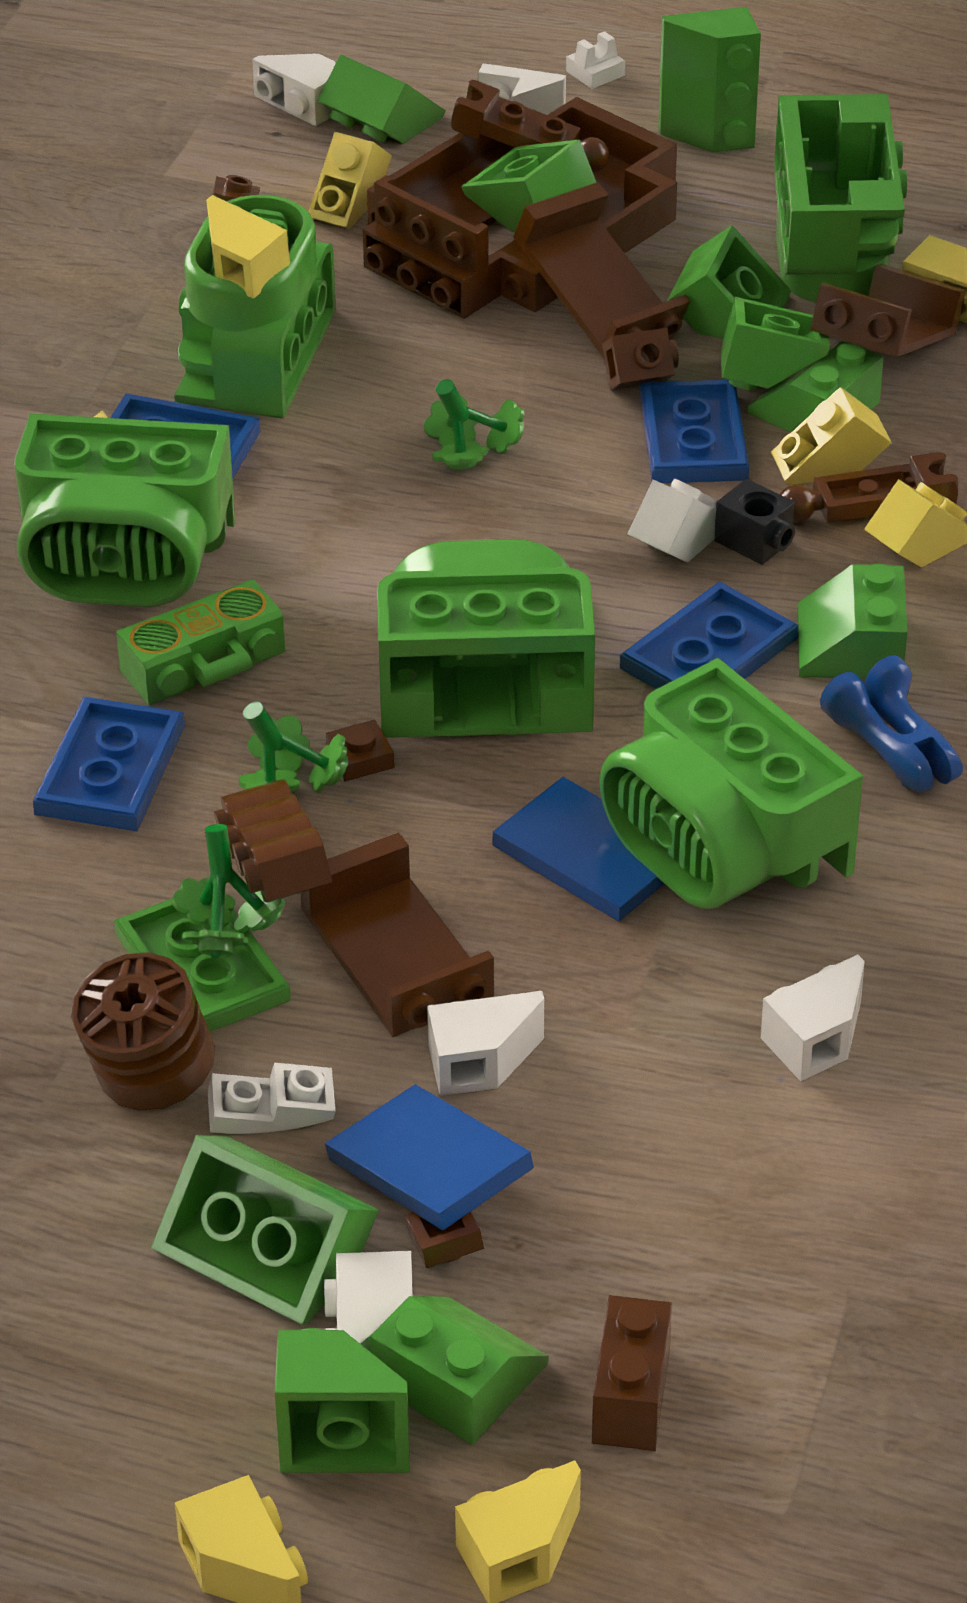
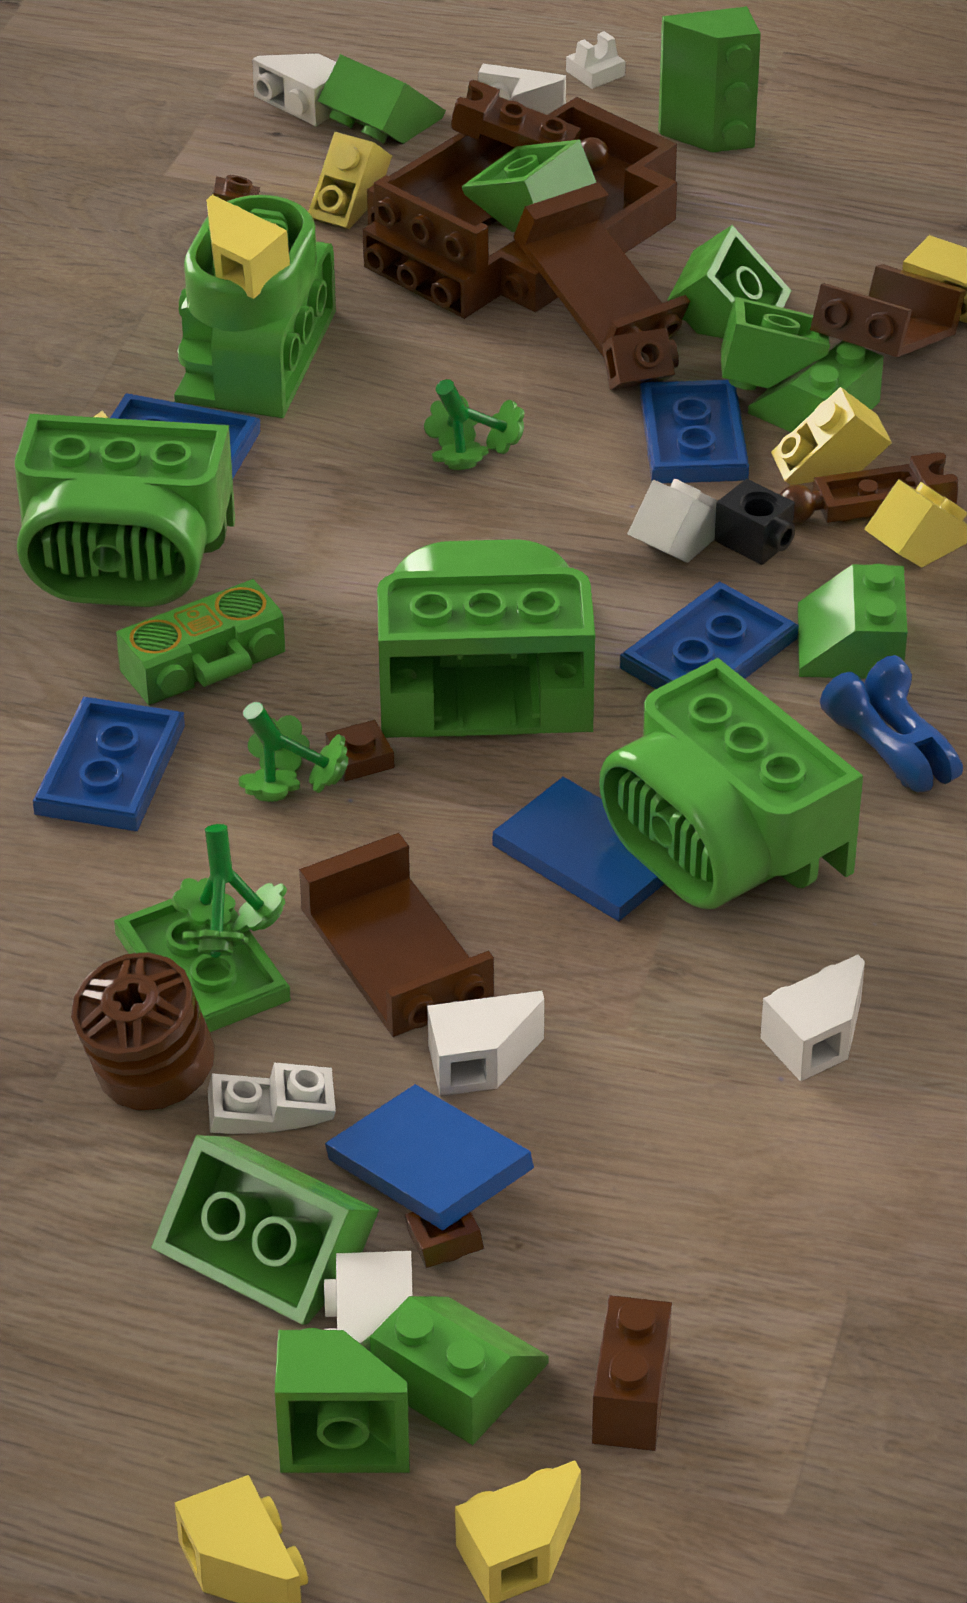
reddish brown brick [214,779,333,903] -> none
bright green brick [774,94,907,303] -> none

